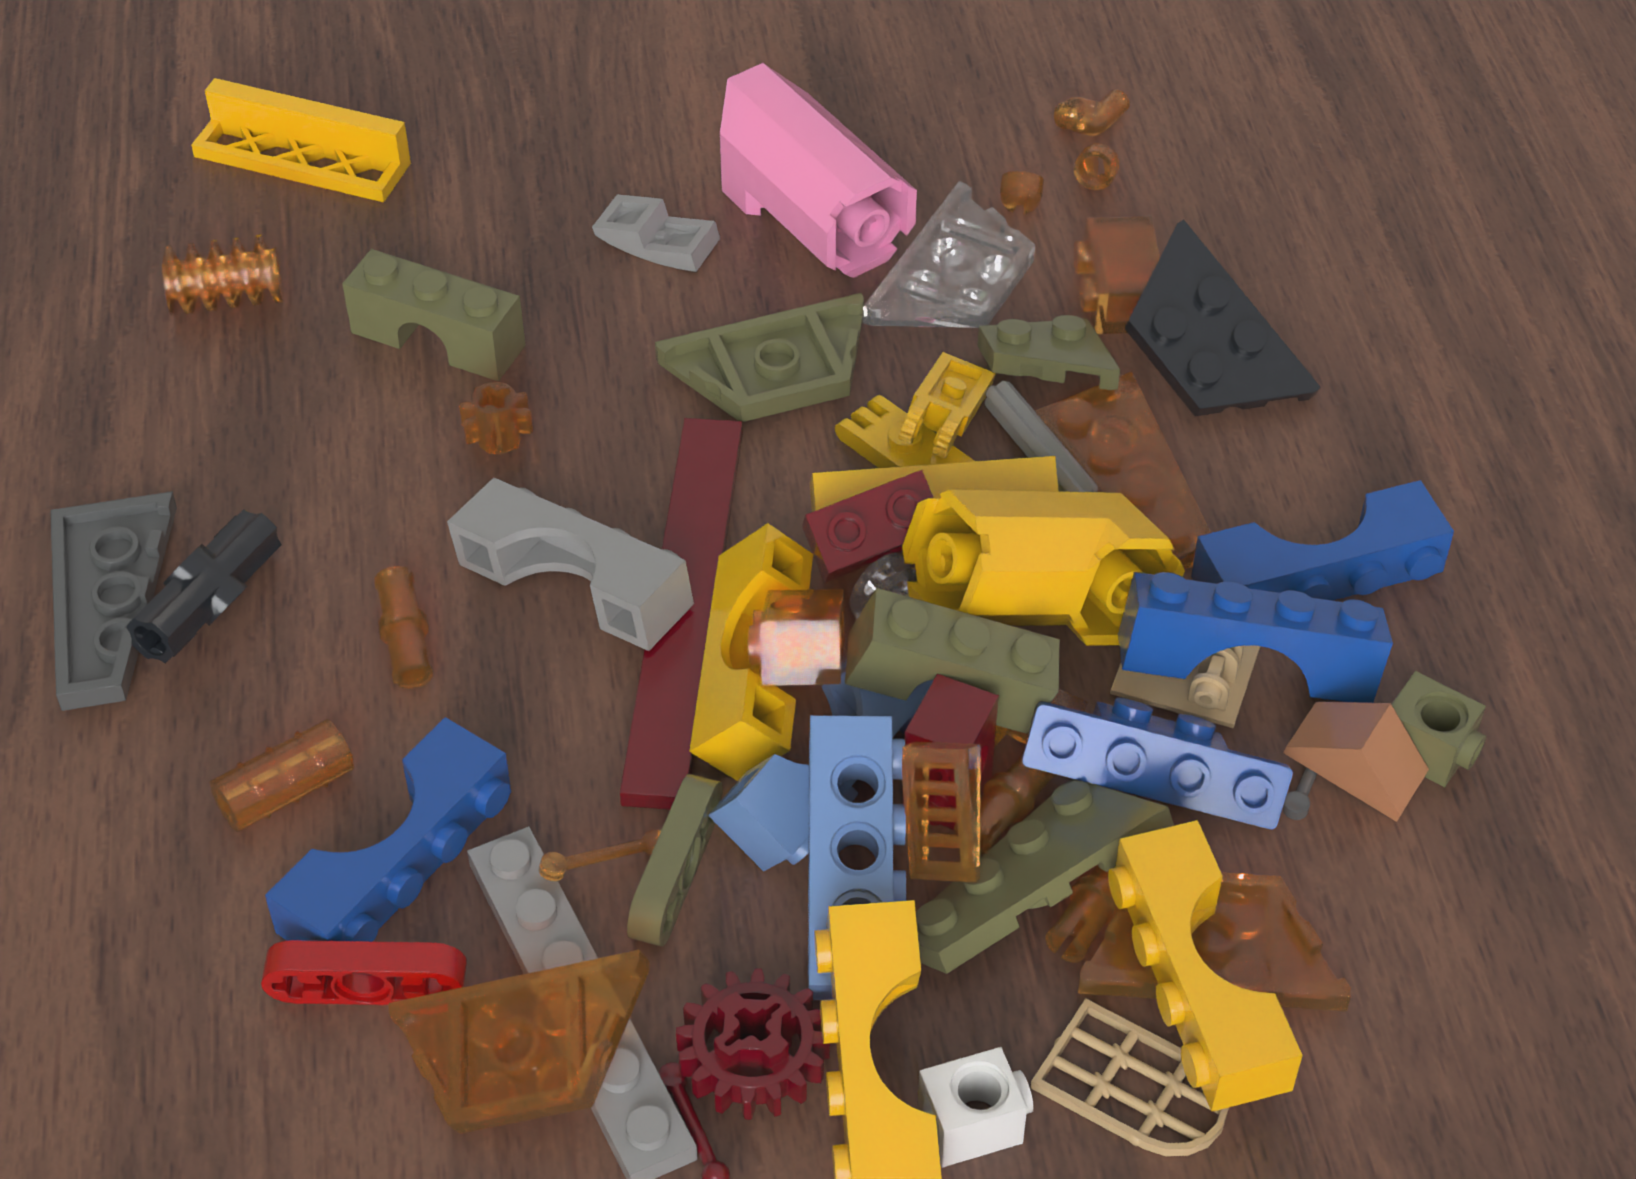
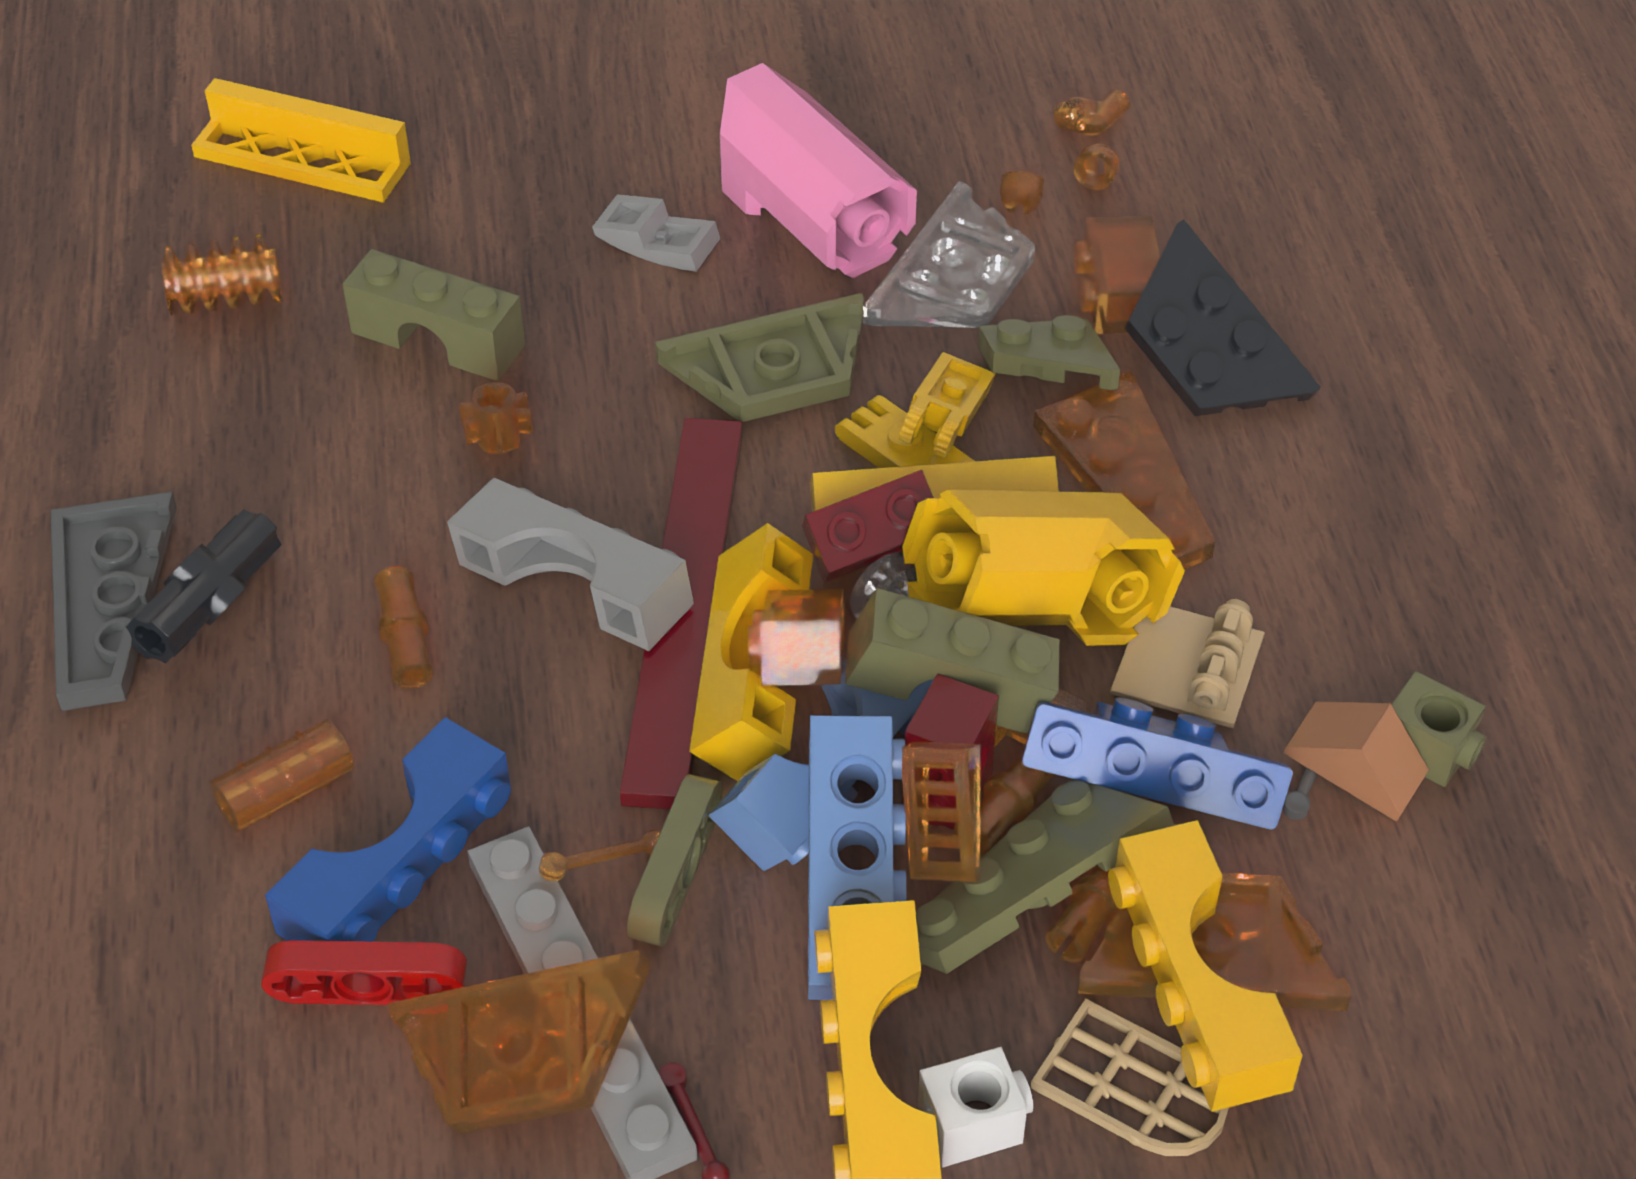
dark red gear [676,968,830,1120] -> none
light grey axle [985,381,1098,492] -> none
blue arch [1118,572,1393,703] -> none
blue arch [1191,480,1454,601] -> none

